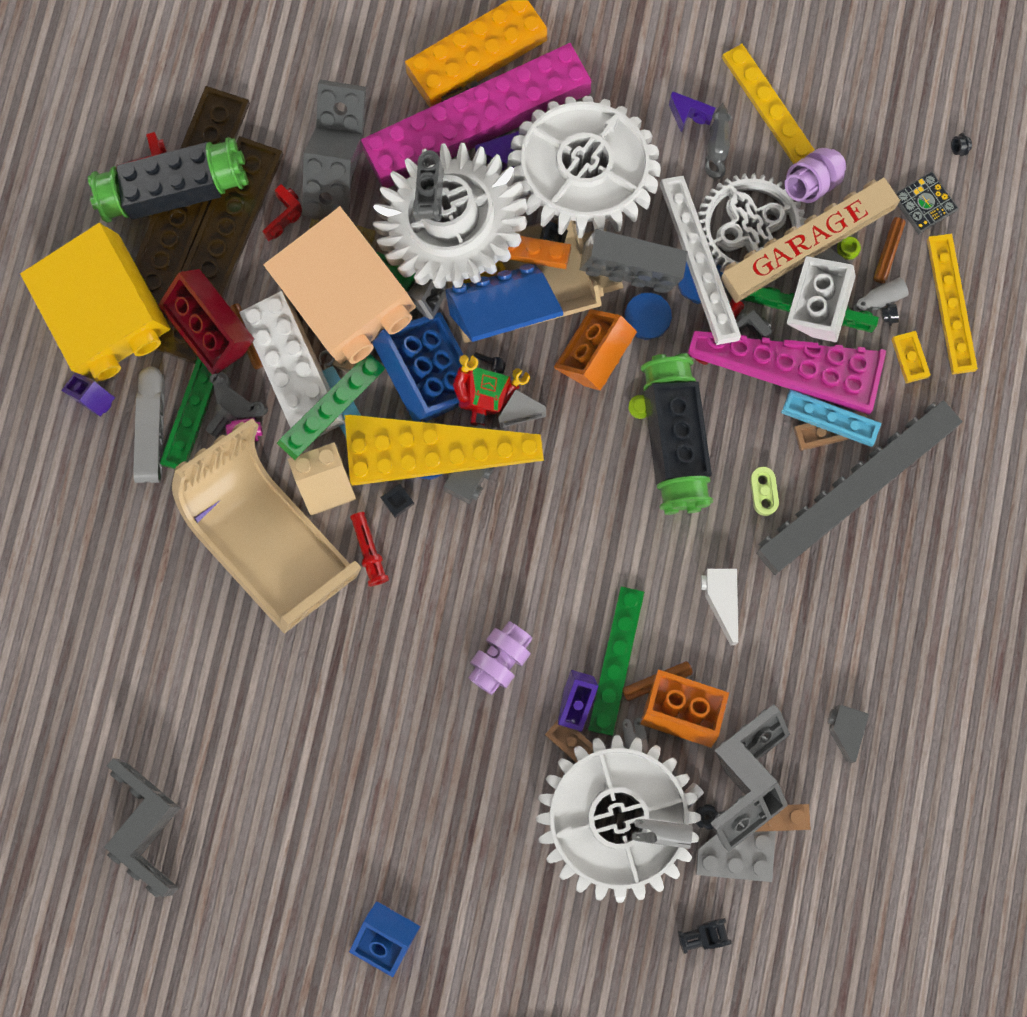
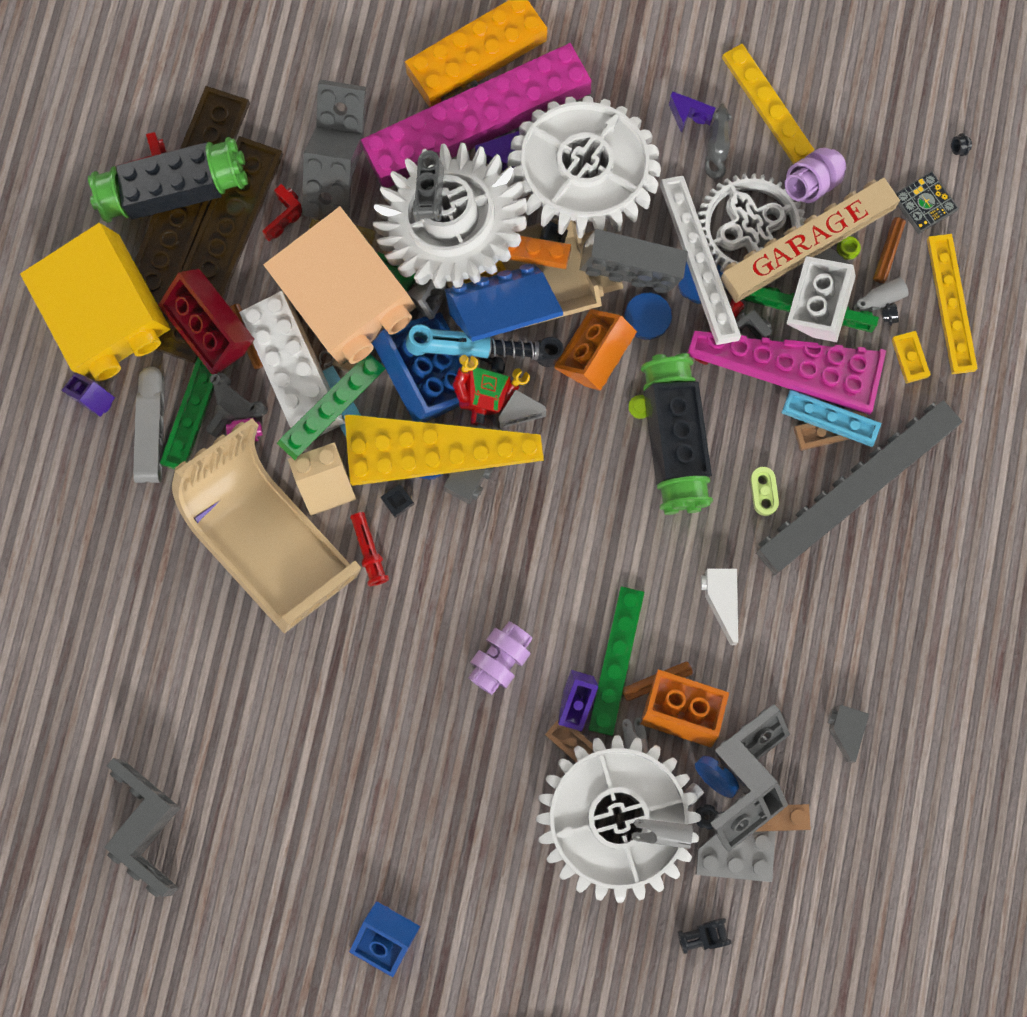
none -> piece [406,324,564,367]
none -> blue tile [695,756,740,798]

